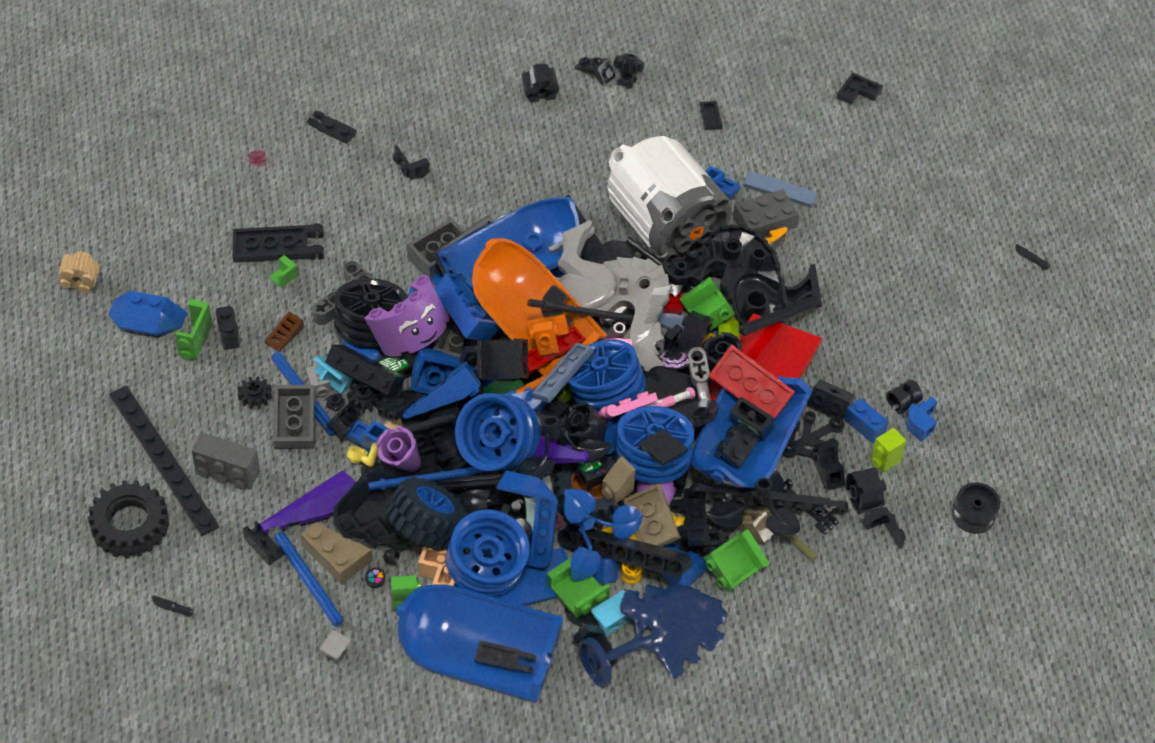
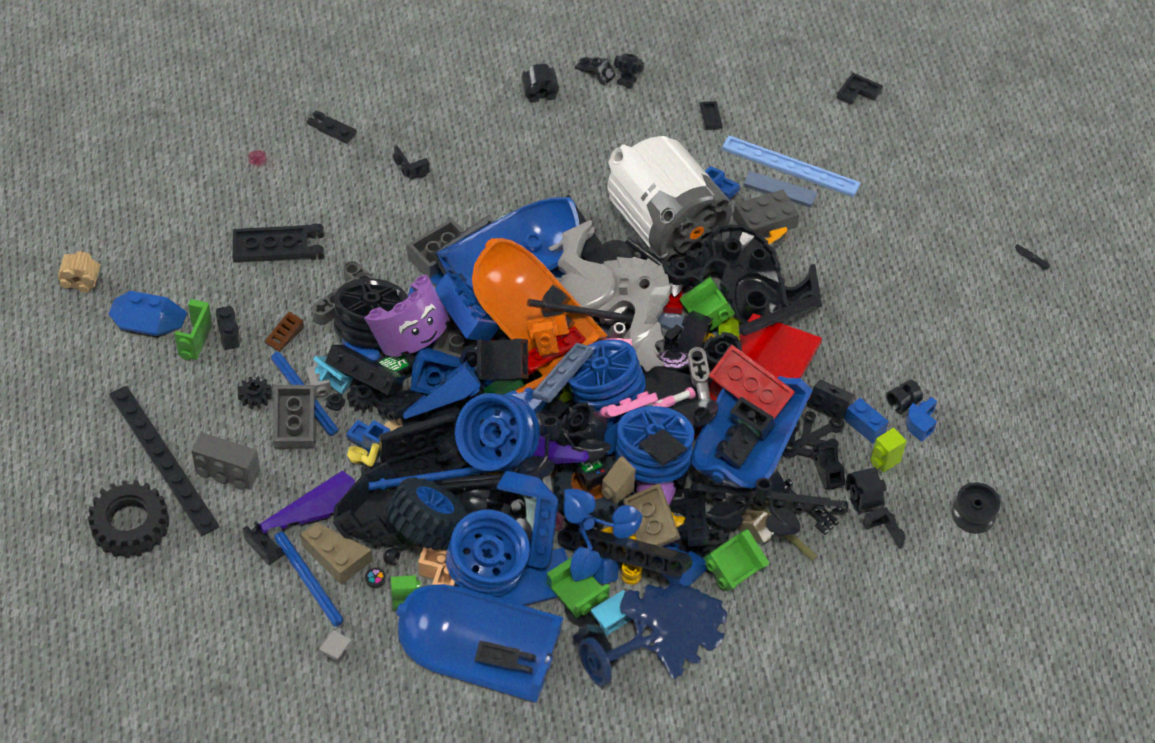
black piece [152,595,194,617] -> none
bright green panel [269,255,298,288] -> none
black piece [326,403,361,439] -> none
medium lavender cone [376,426,421,473] -> none
none -> light blue tile [722,136,860,197]

